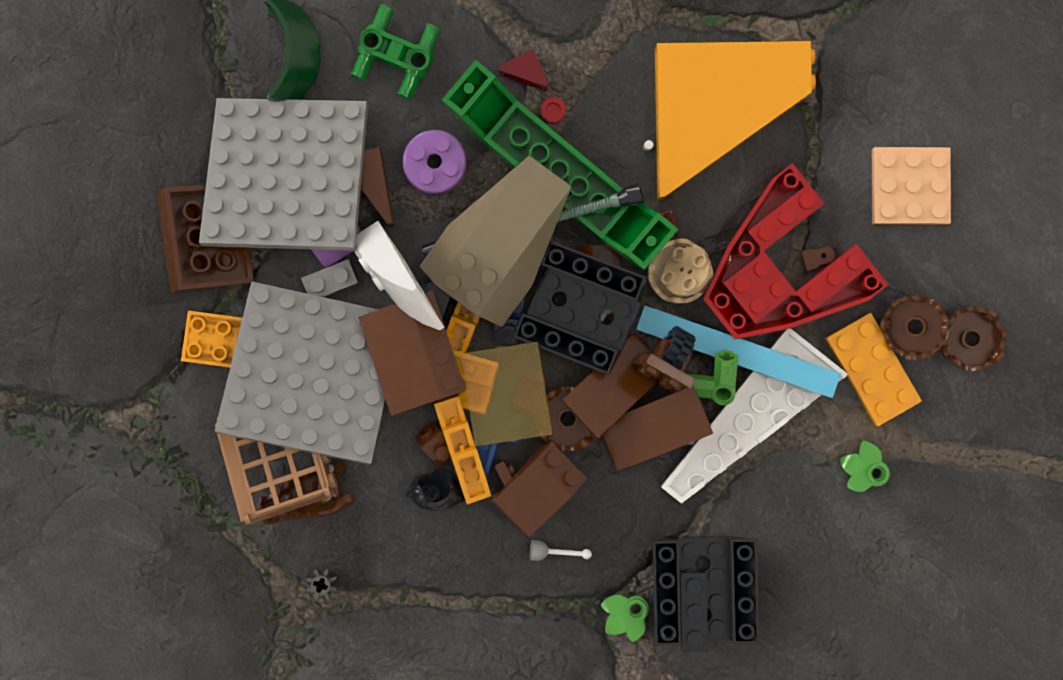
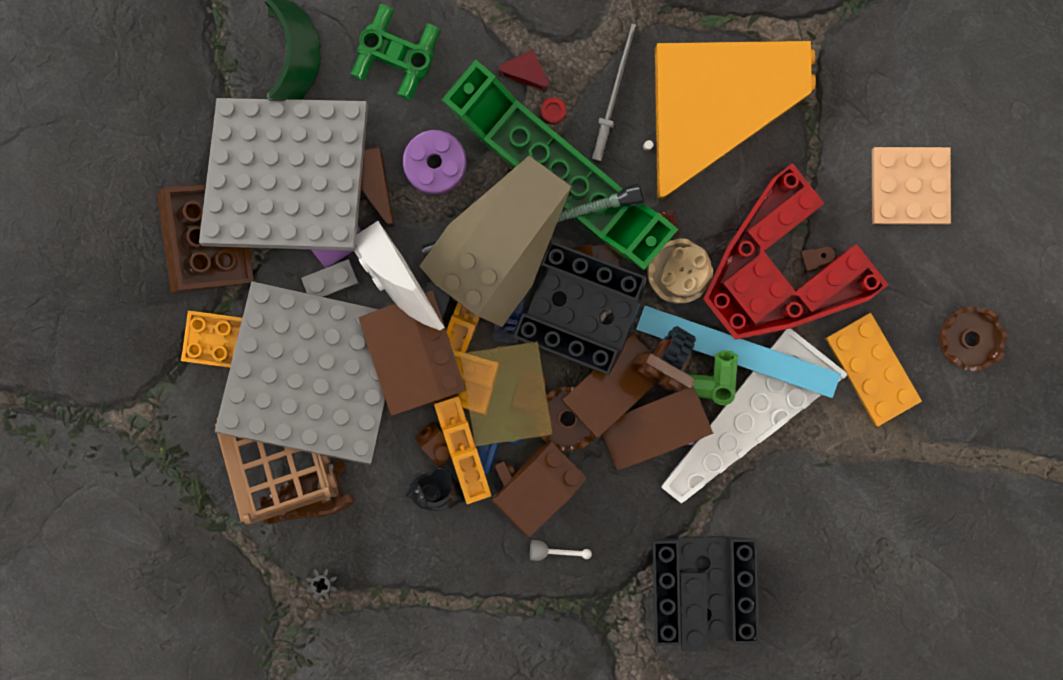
bright green plate [601,594,649,642] -> none
bright green plate [840,441,890,492] -> none
reddish brown plate [880,294,950,360] -> none
none -> light grey sword [592,24,636,161]

